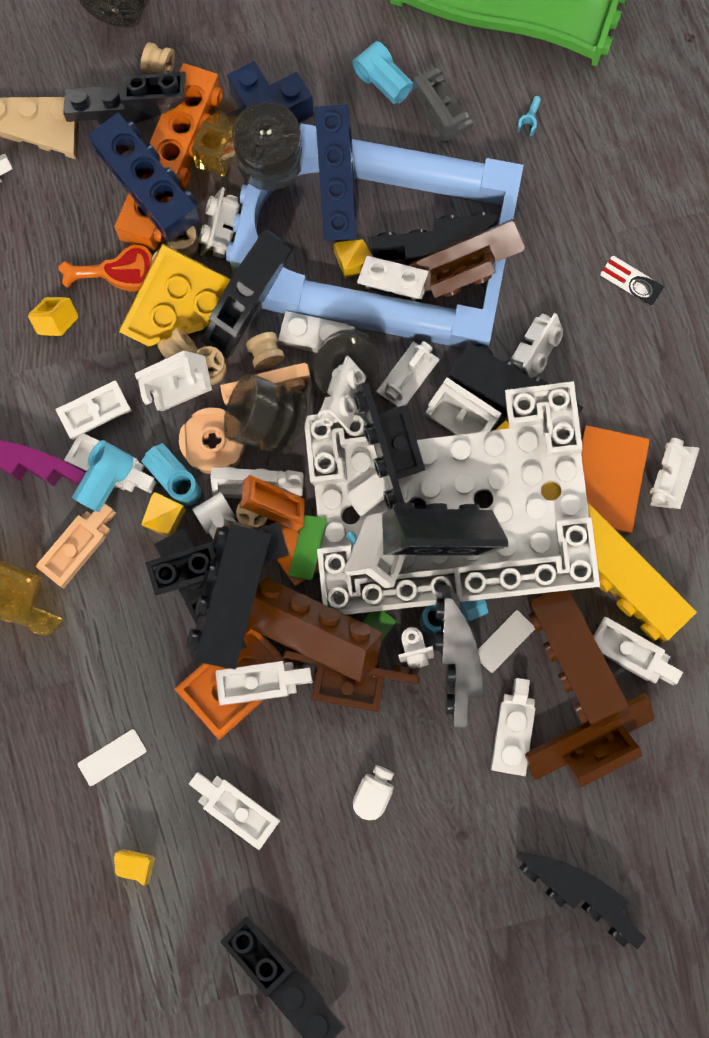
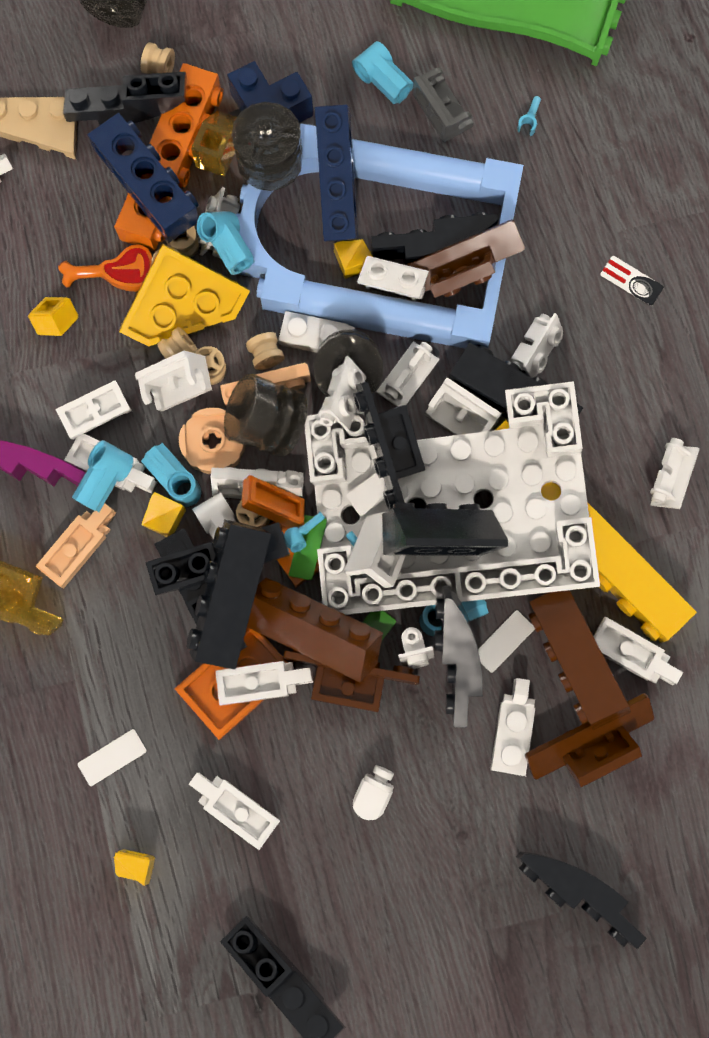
black slope [201,229,294,359] -> none
orange tile [581,425,650,535] -> none
none -> medium azure piece [196,211,255,275]
none -> medium azure hand [284,512,325,553]

